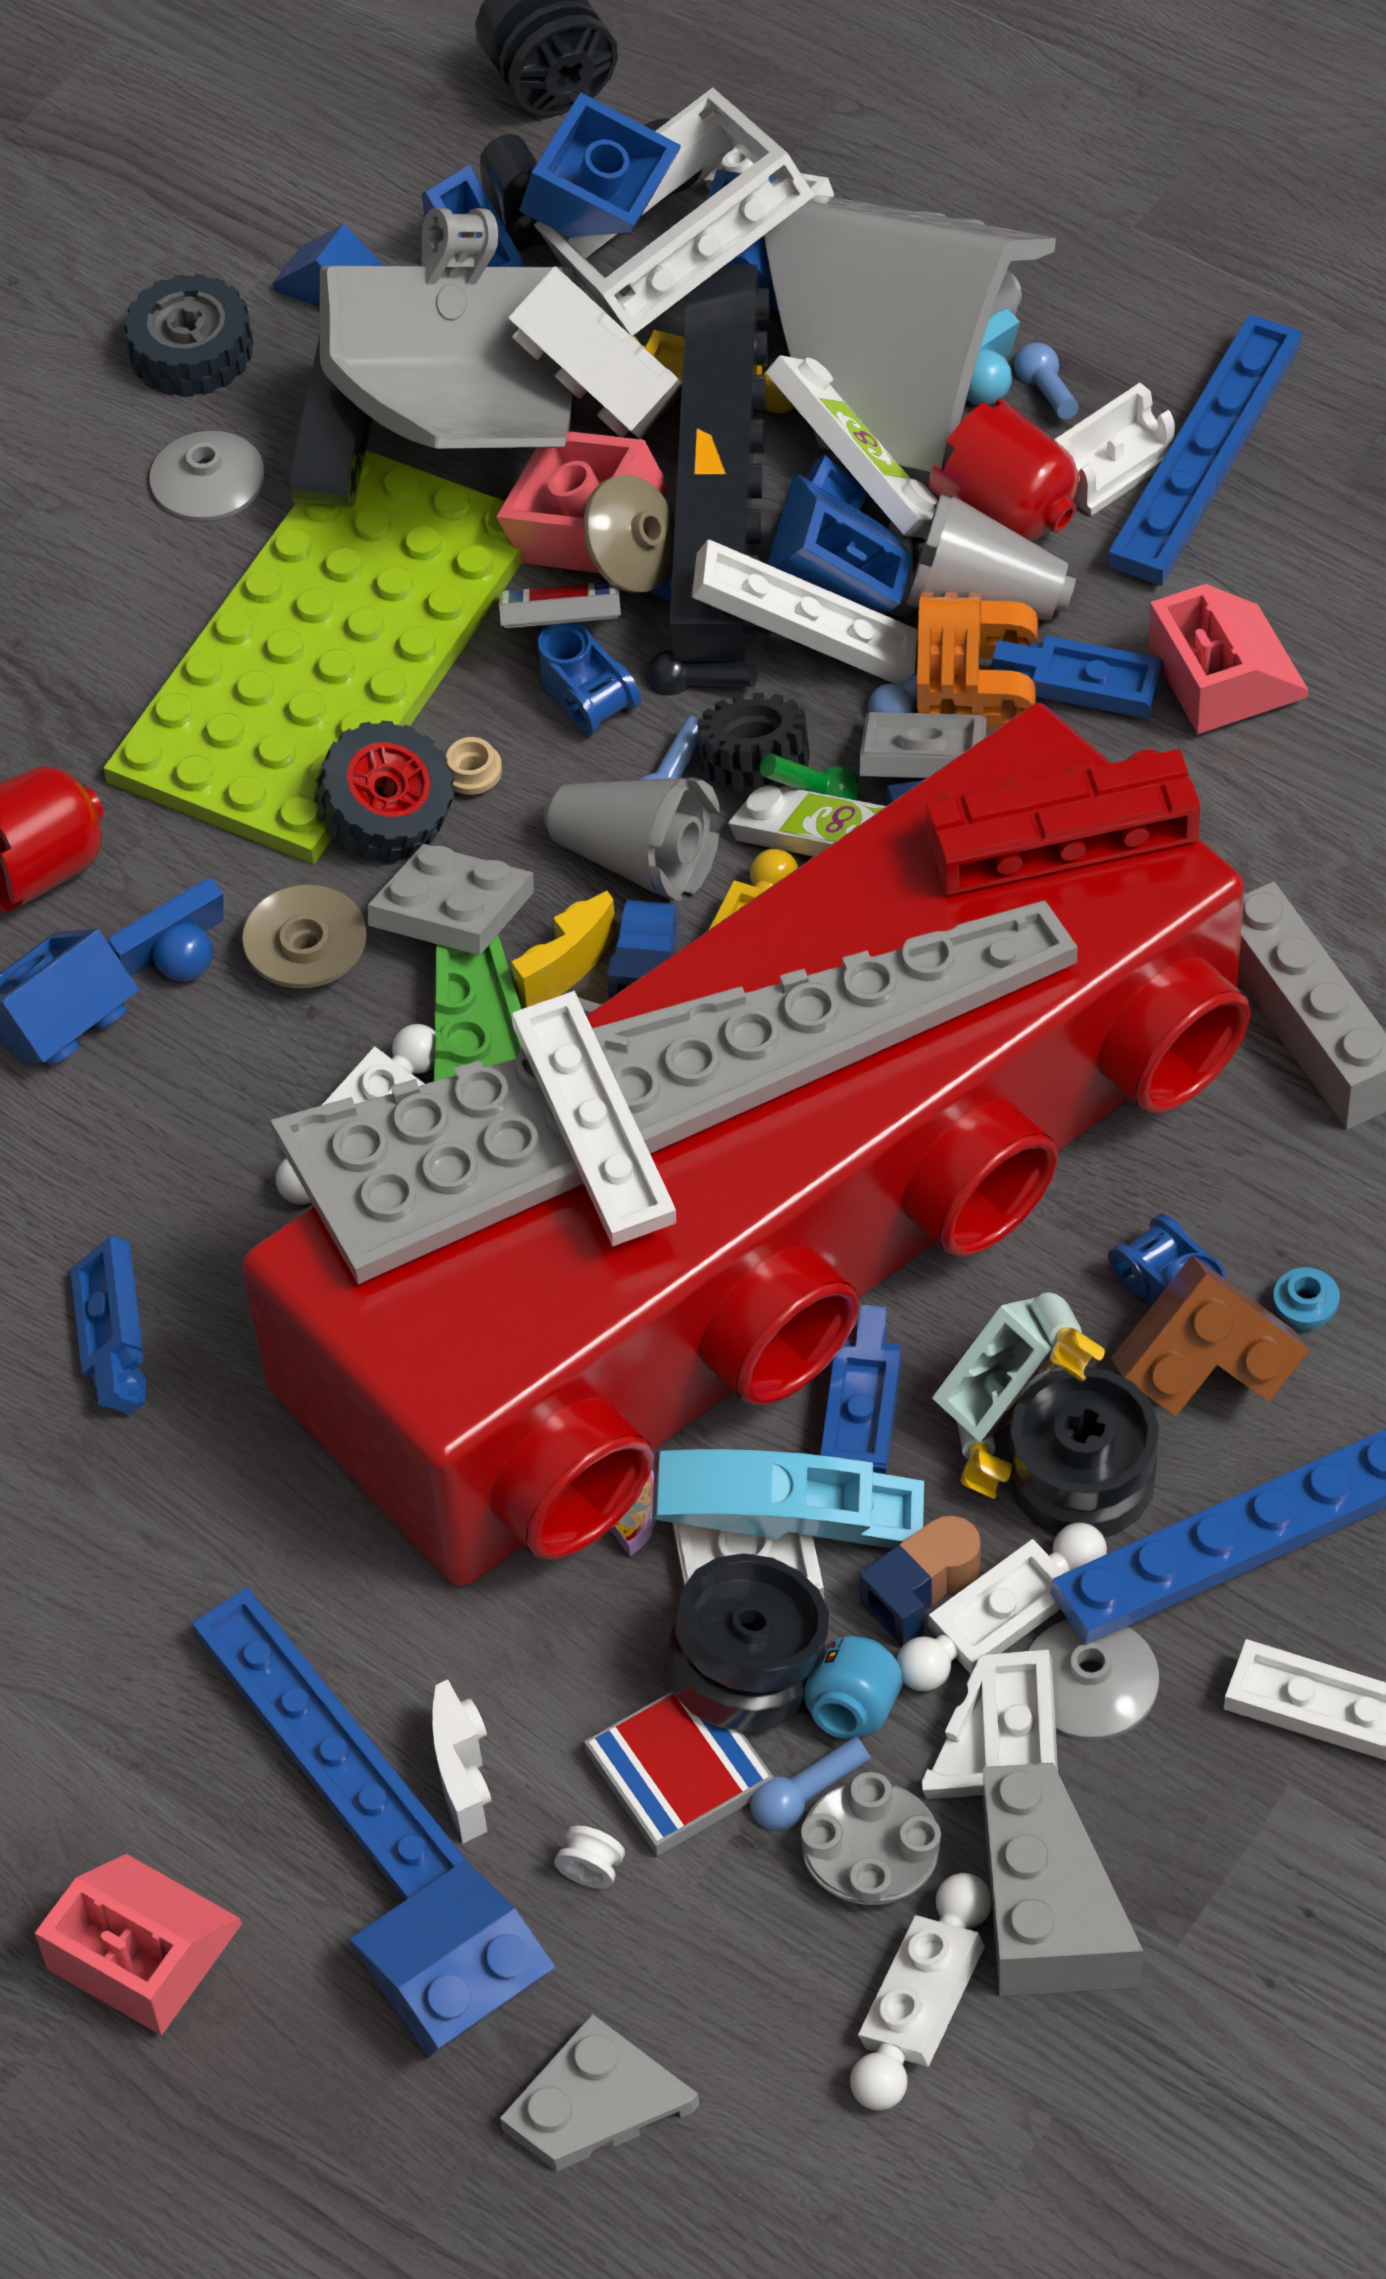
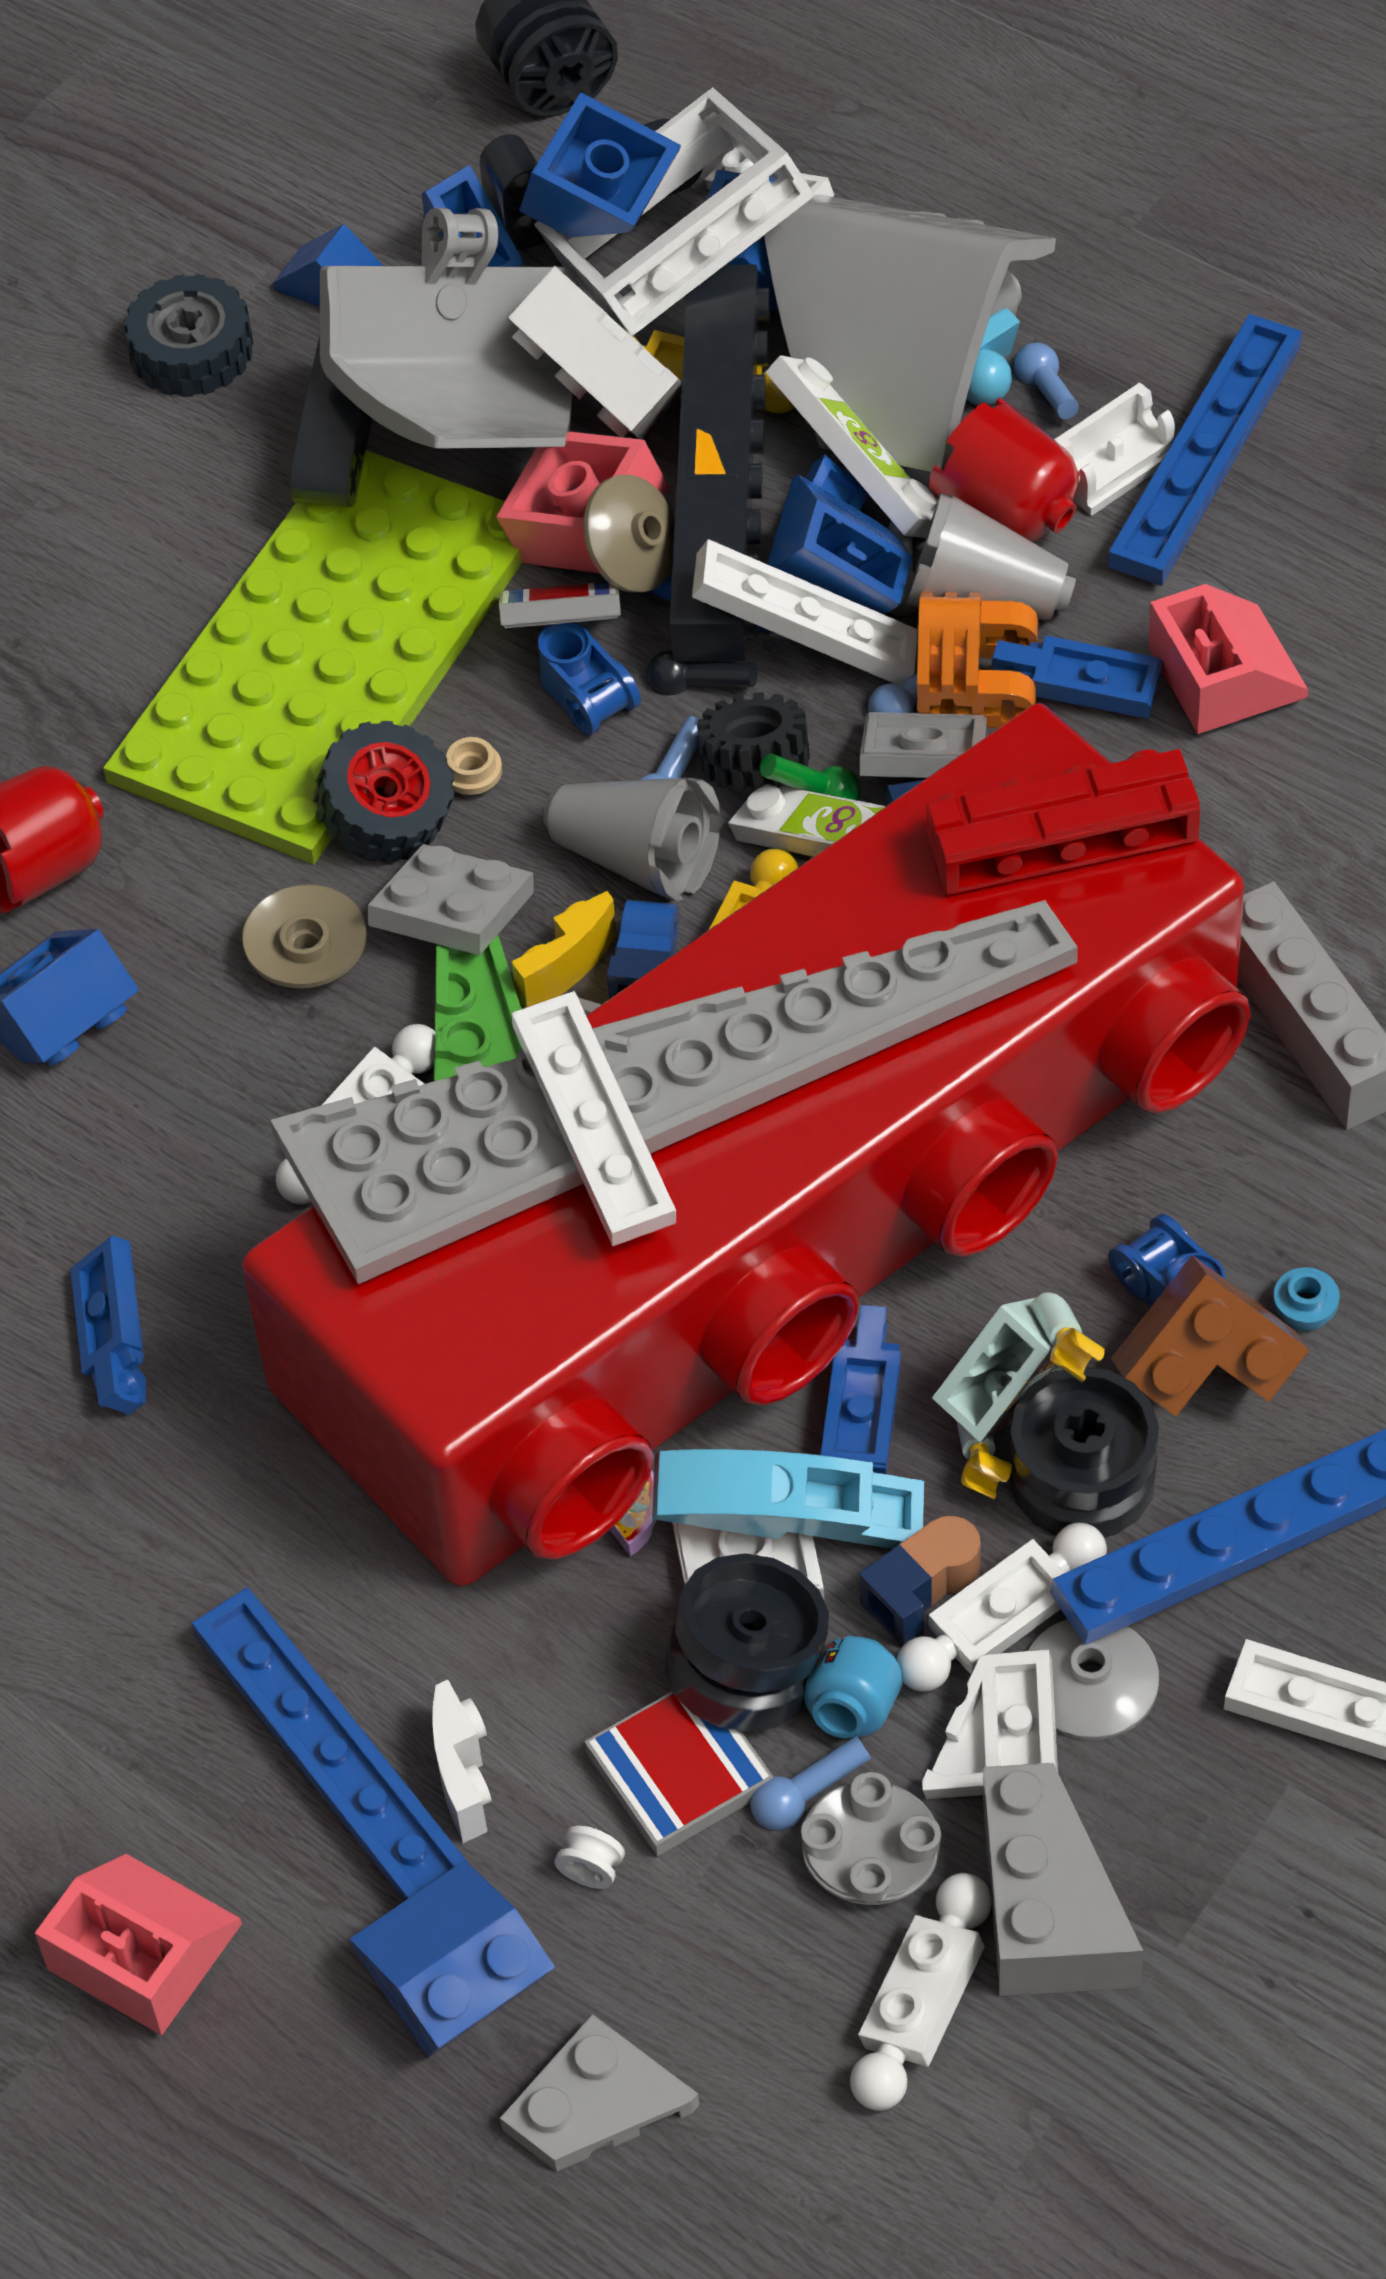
blue tile [108,877,224,983] -> none
light grey dish [149,431,265,522] -> none

